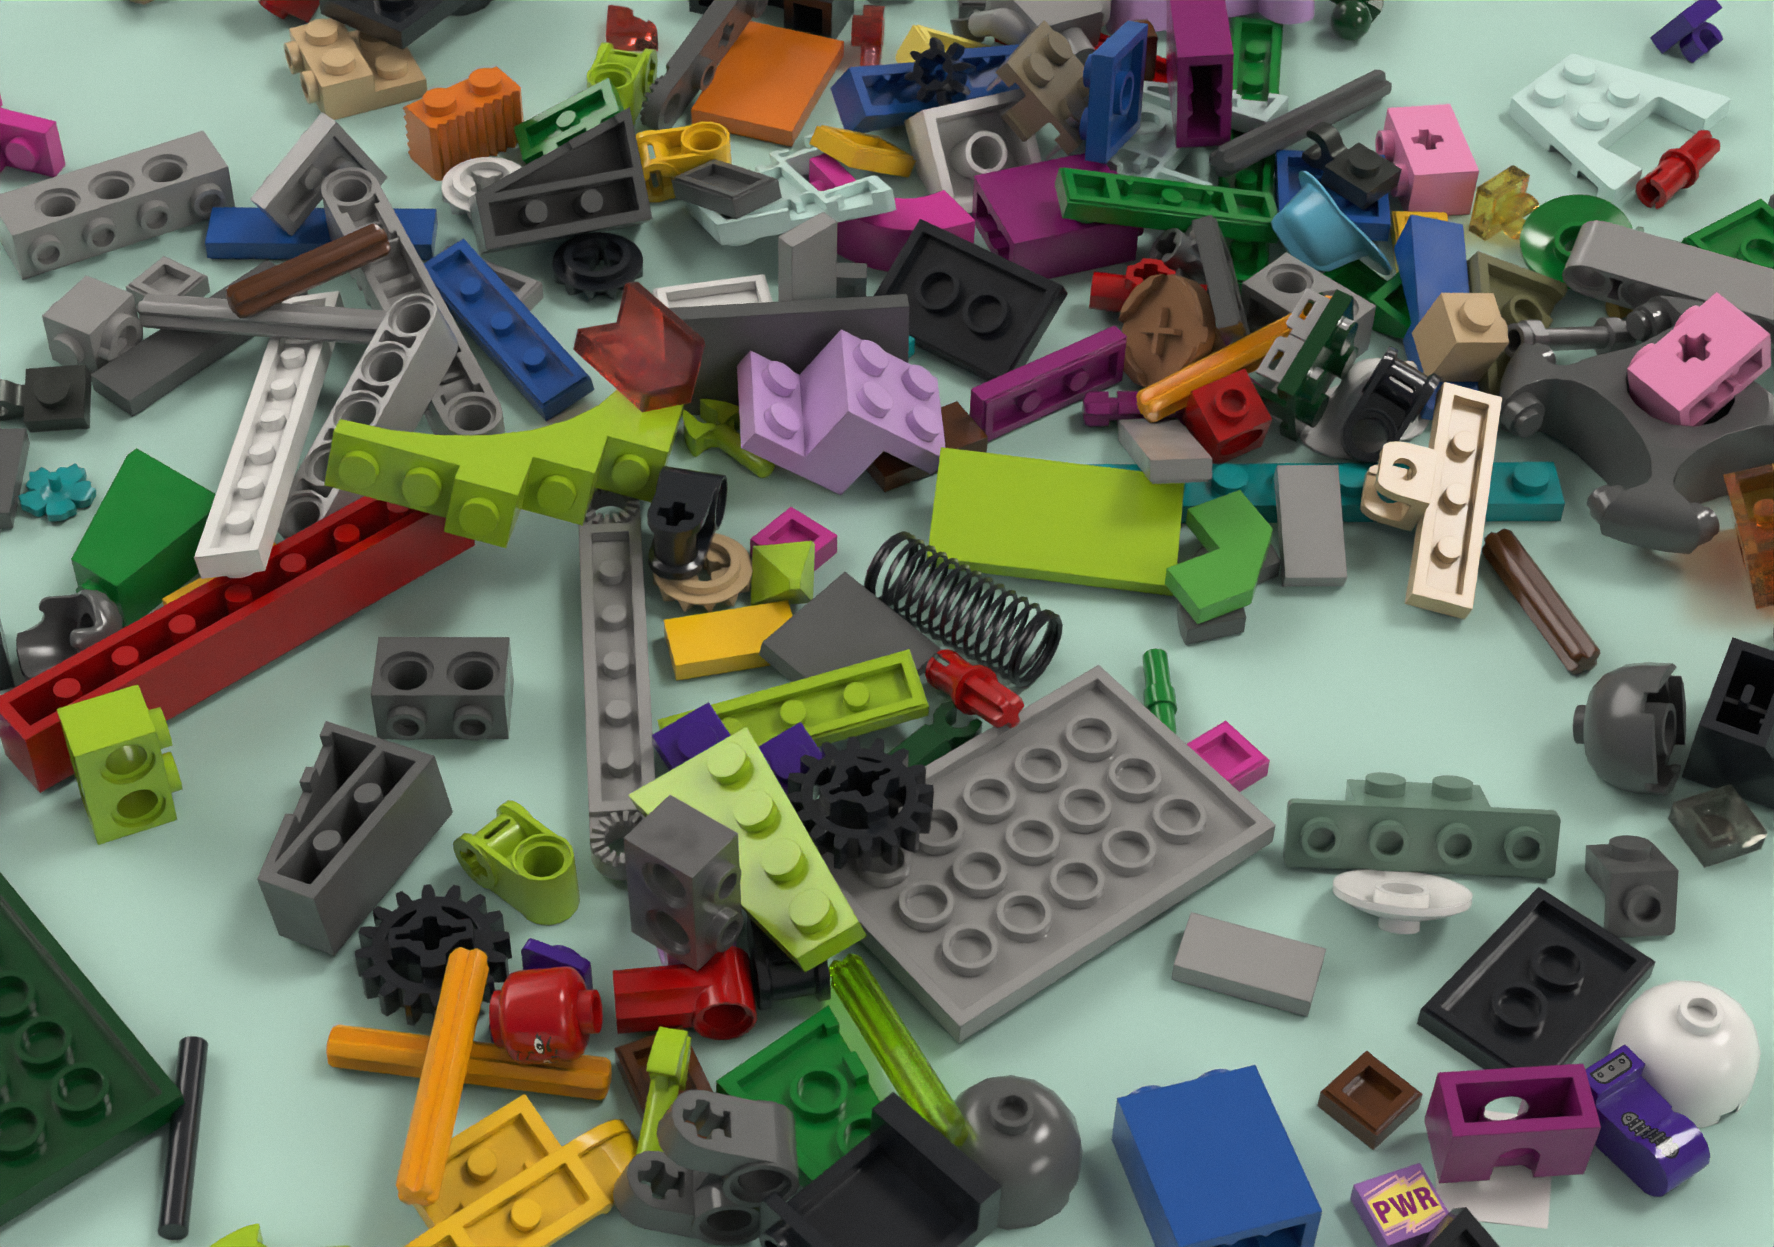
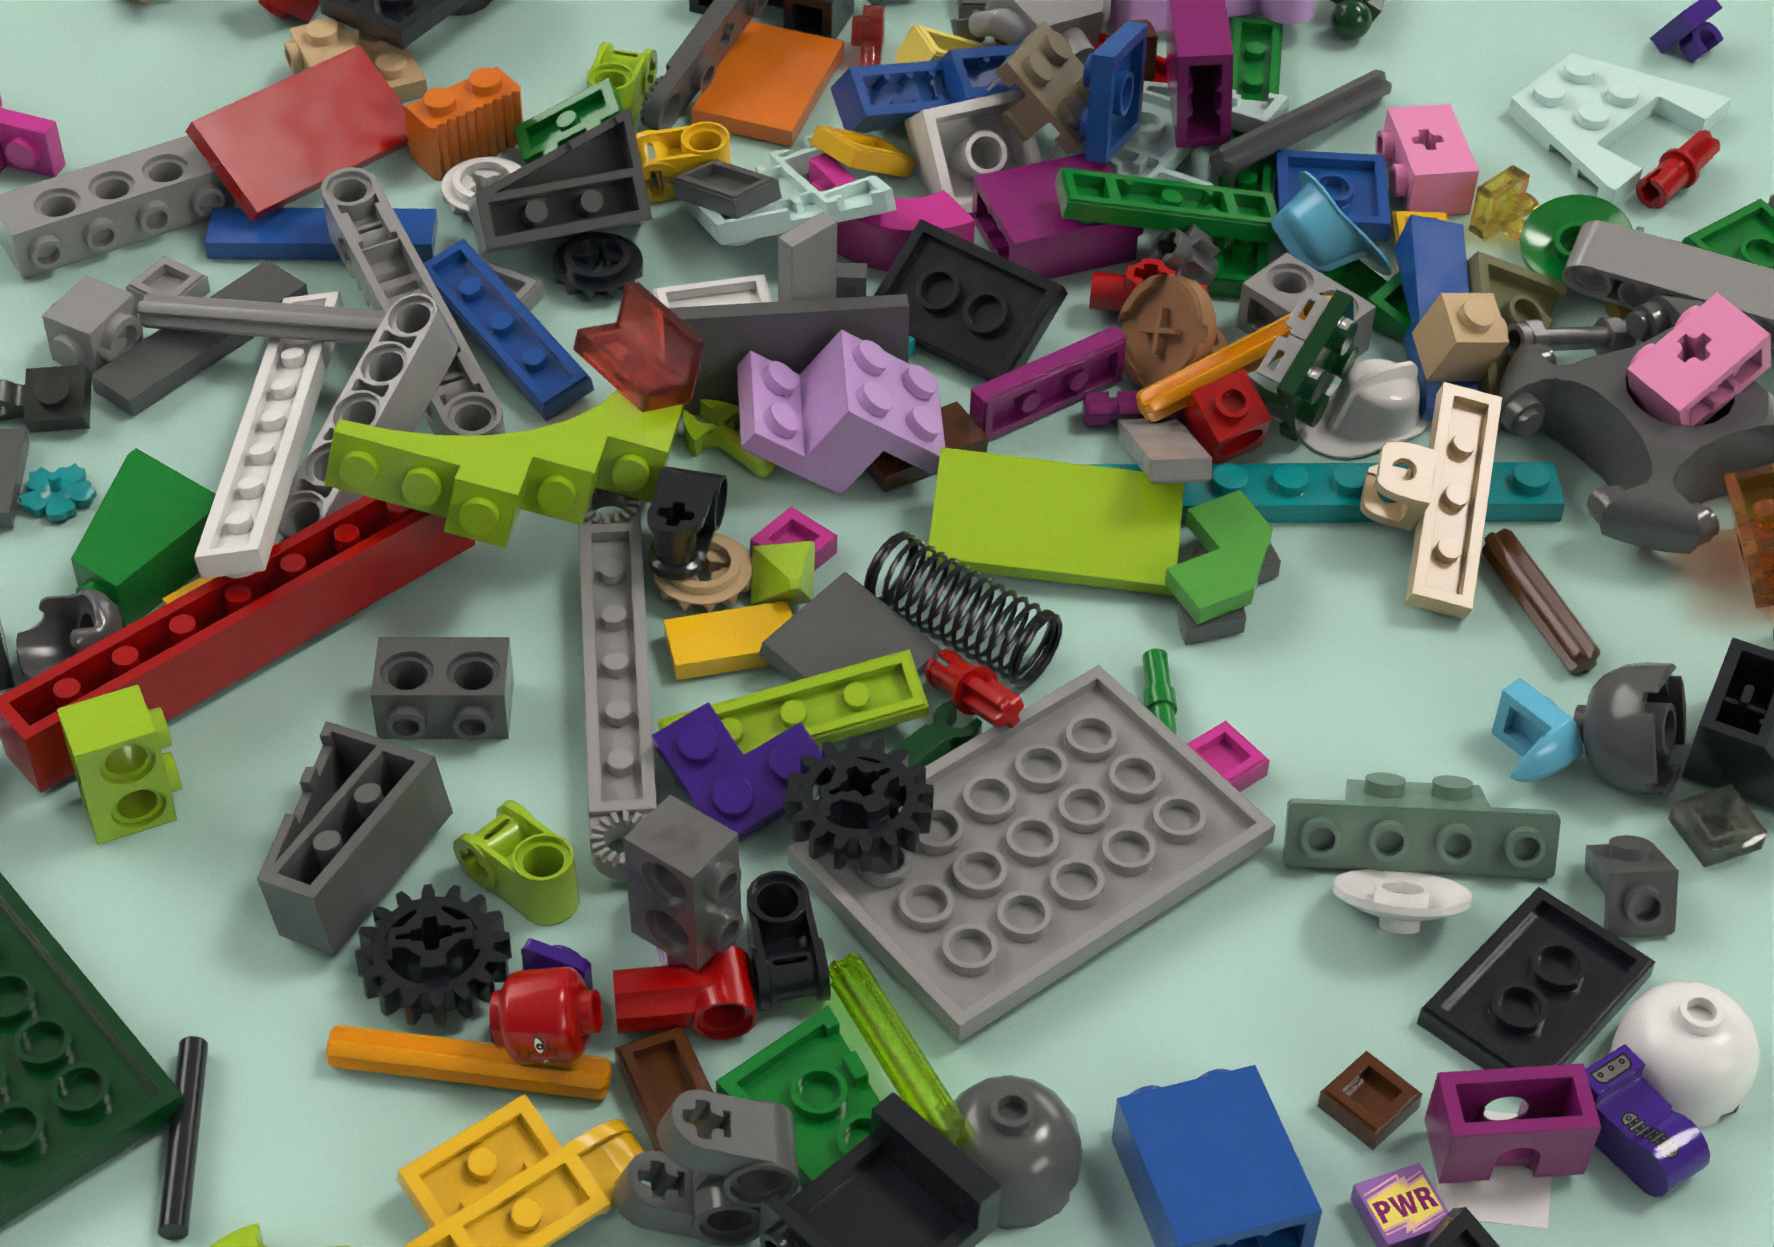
reddish brown axle [225,224,391,319] -> none
light grey plate [250,112,388,236] -> none
light orange axle [396,947,489,1207] -> none
clear red tile [606,5,658,51] -> none
lime wing [628,727,867,972] -> none
lime bar [636,1026,691,1155] -> none
black gear [905,37,976,106] -> none
light grey tile [1171,912,1326,1017] -> none
dark grey tile [1192,215,1250,346] -> none
light grey tile [1274,465,1347,587] -> none
pearl dark grey plate [1301,121,1402,210] -> none
black piece [1340,346,1442,463] -> none
none -> tile [185,45,409,222]
none -> medium azure plate [1491,678,1584,782]

